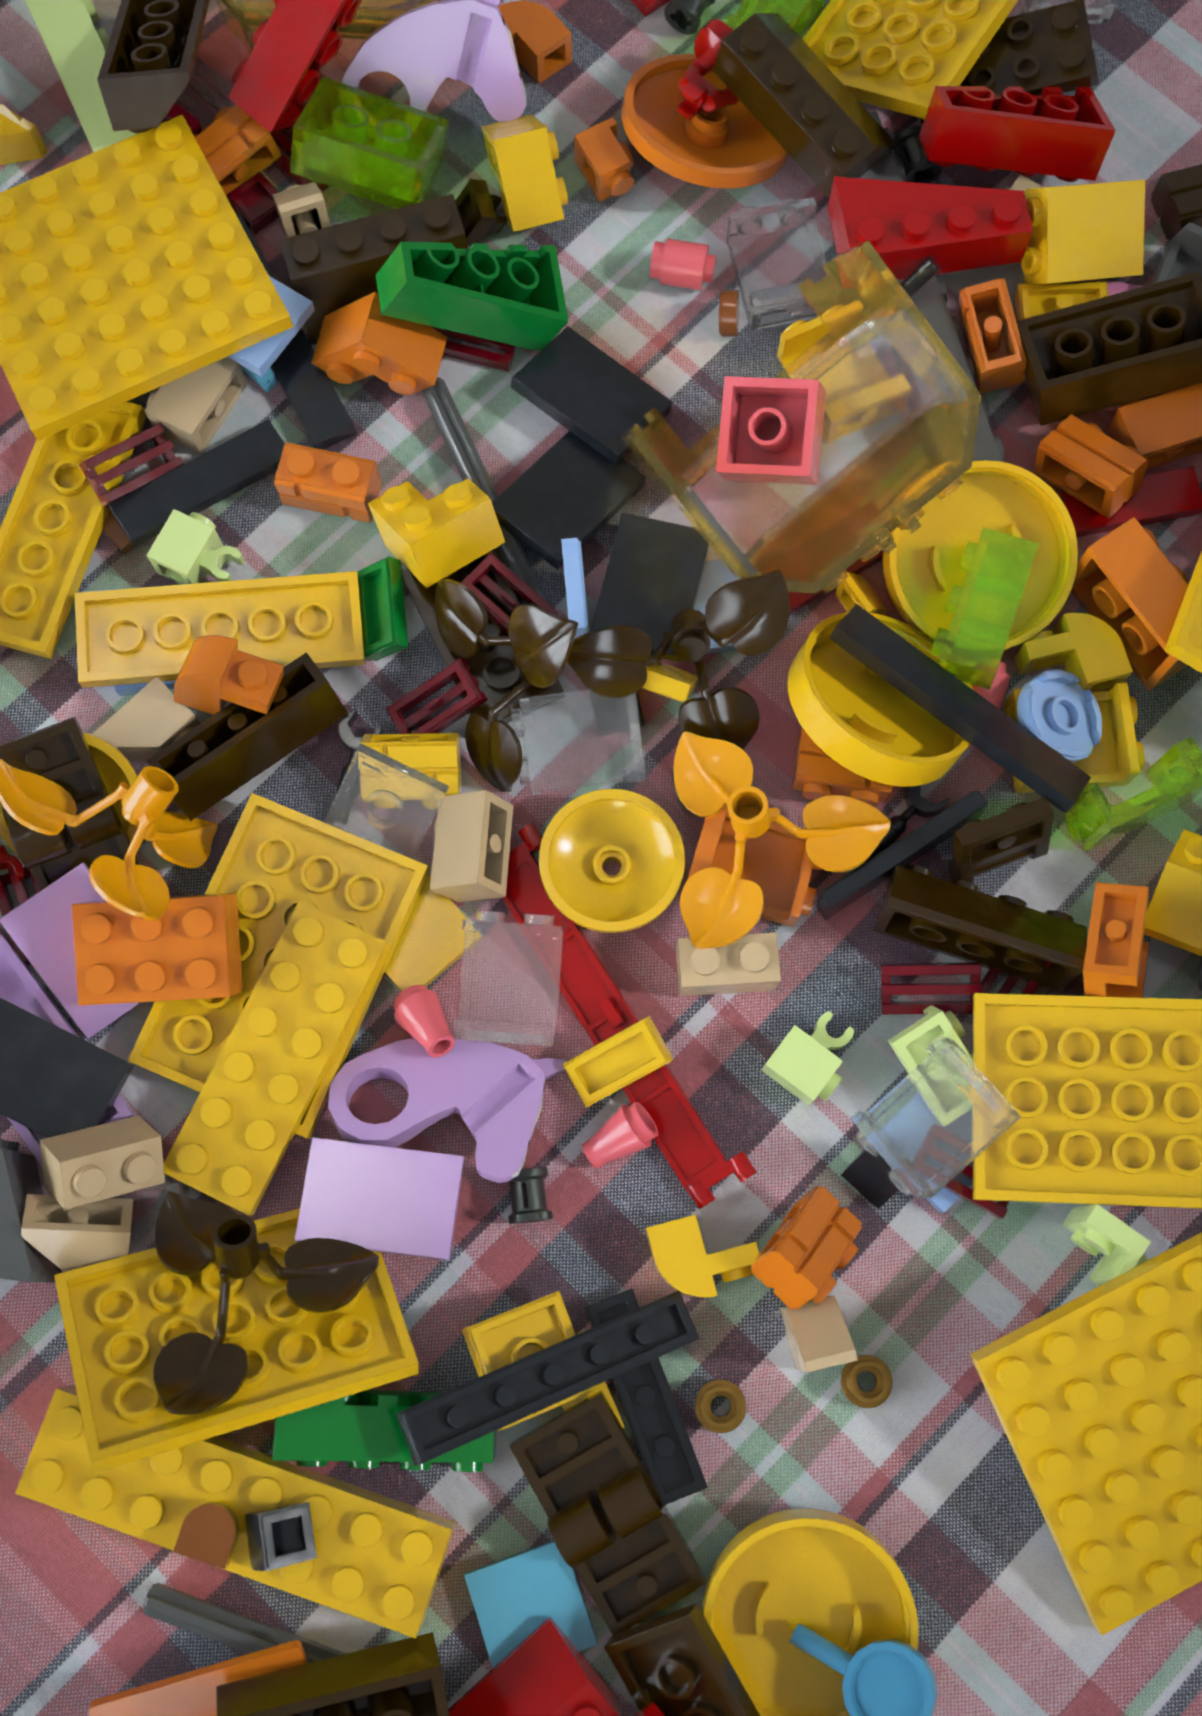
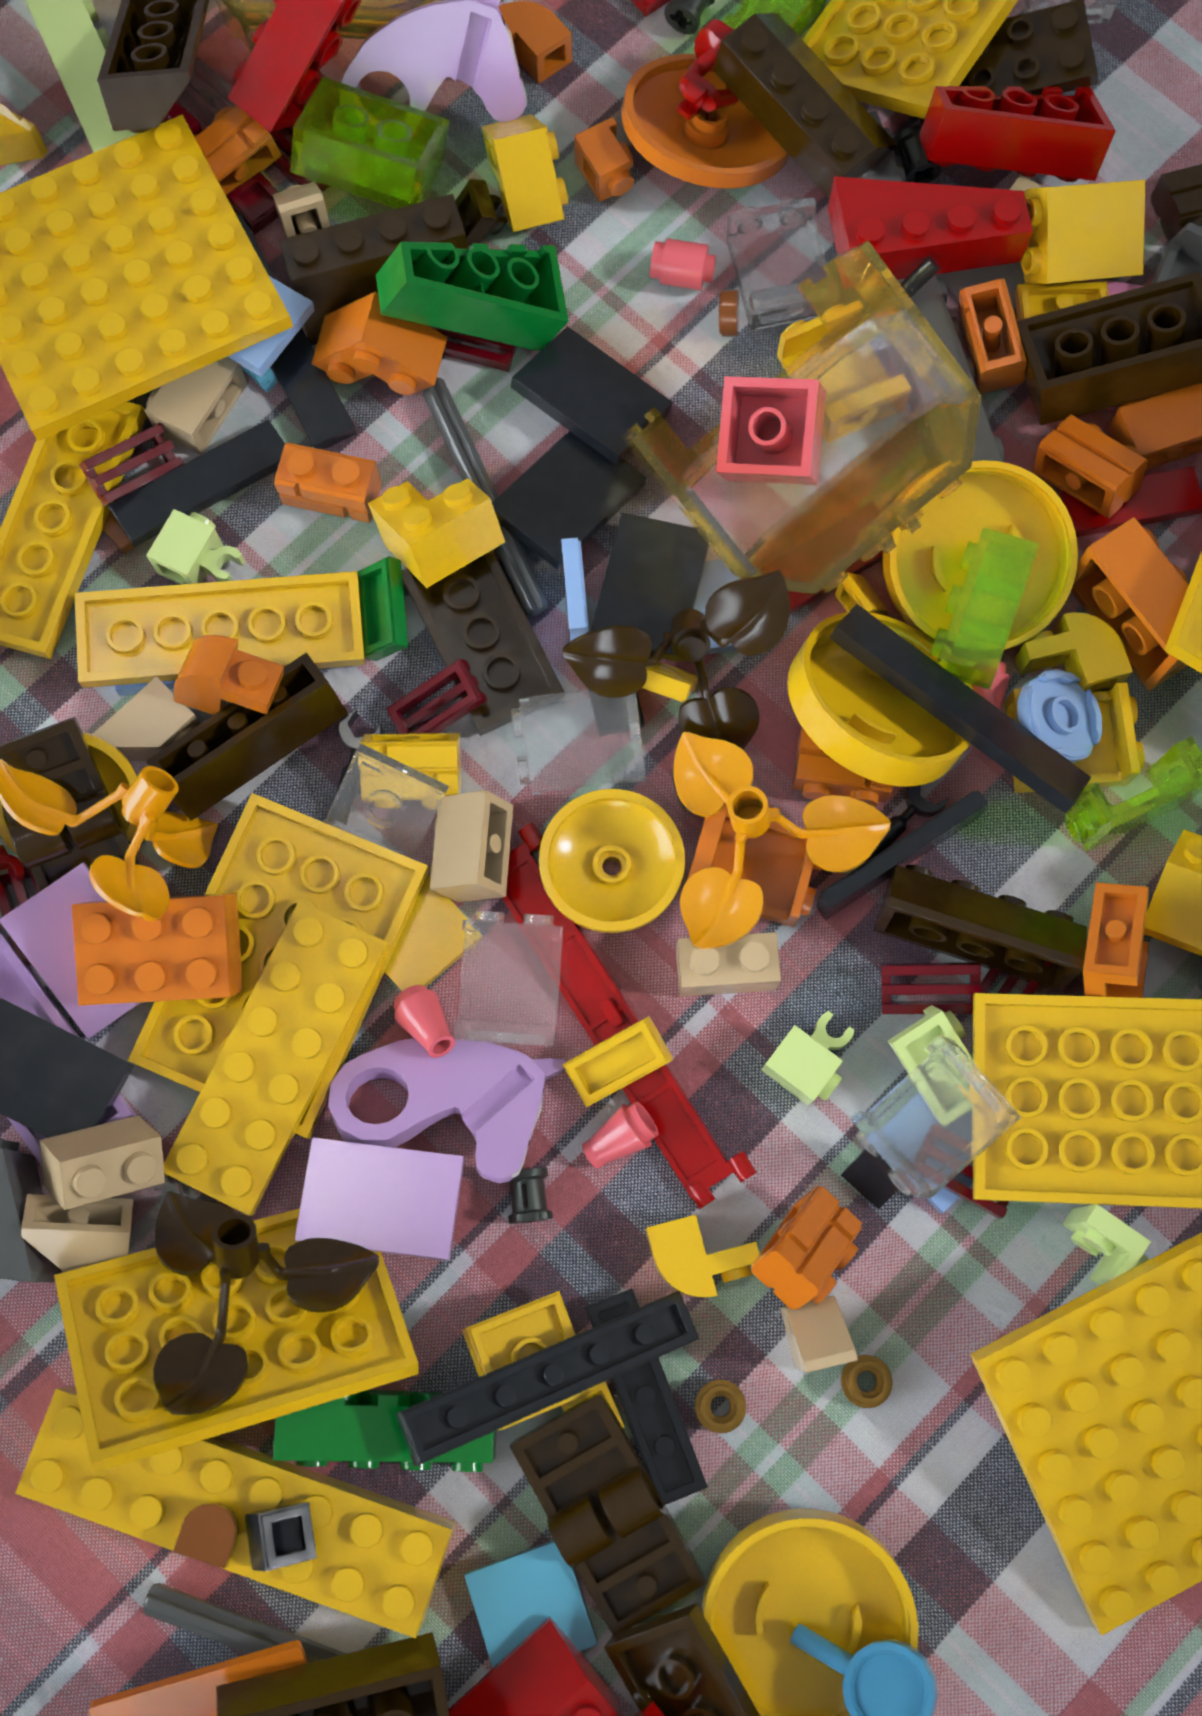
dark brown plant [435,579,578,793] -> none
dark red tile [461,553,559,634] -> none
dark brown plate [948,797,1054,883] -> none

